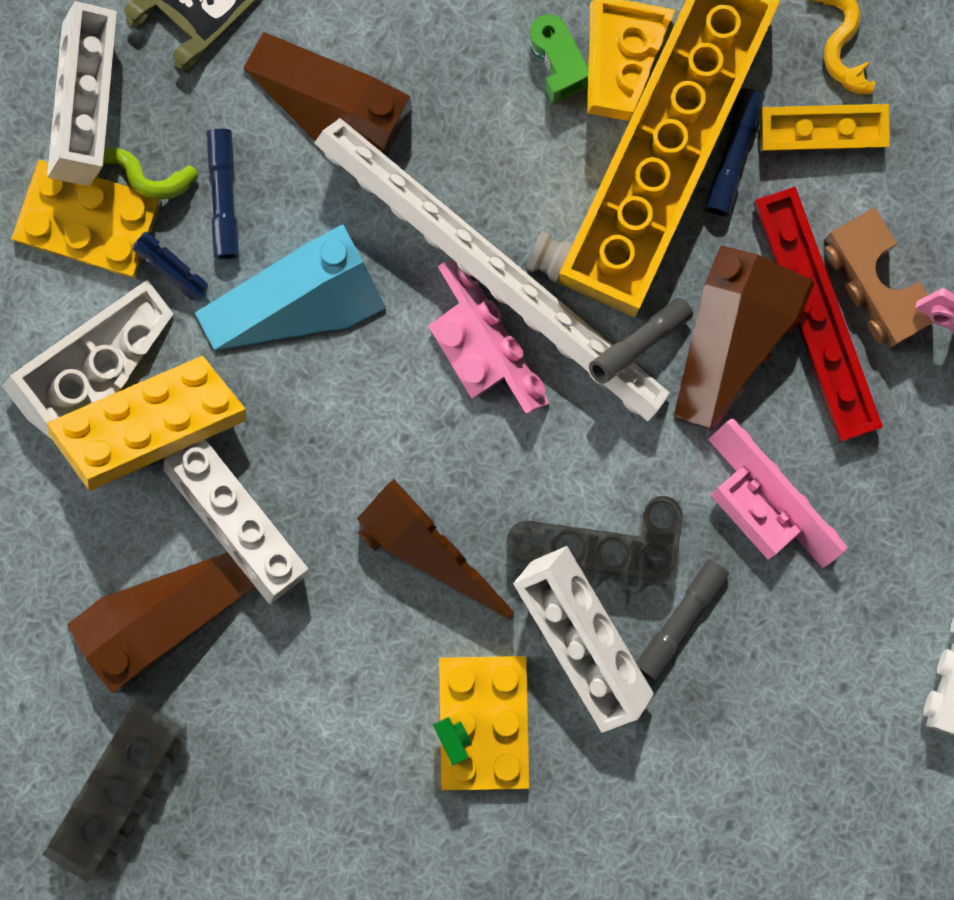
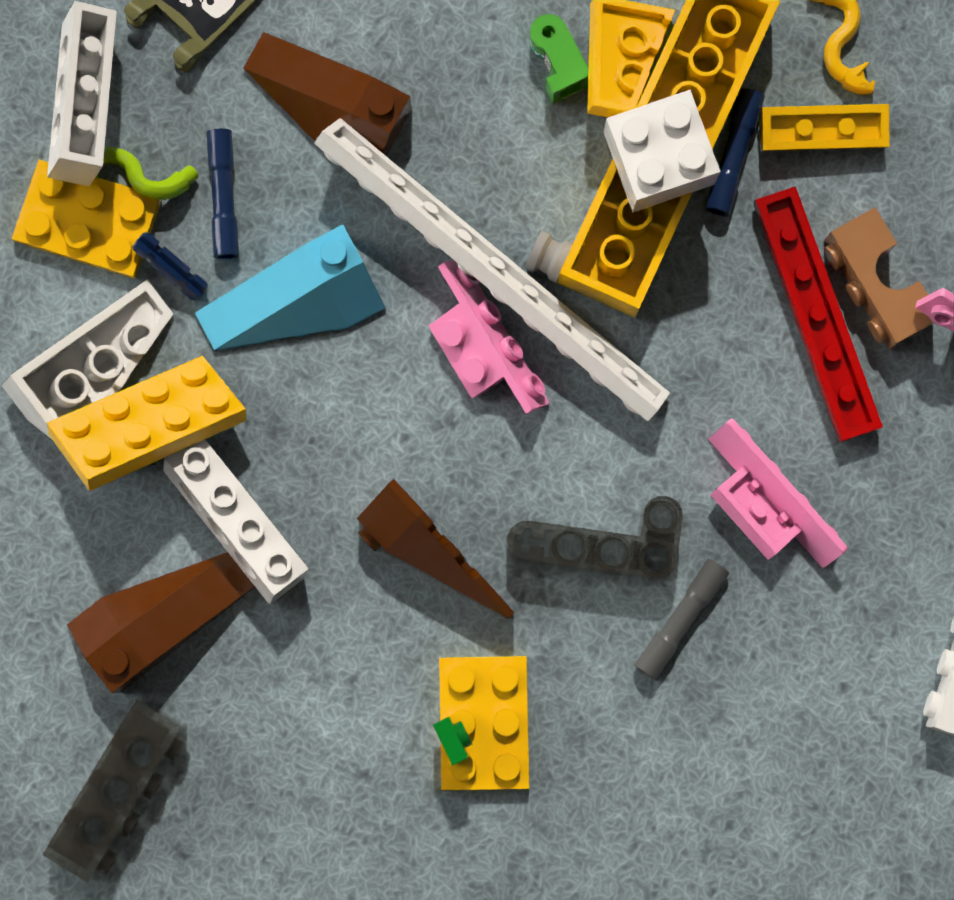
white brick [513,546,654,733] -> none
dark grey piece [589,298,693,384] -> none
reddish brown wedge [673,245,815,431] -> none
none -> white brick [604,90,721,212]

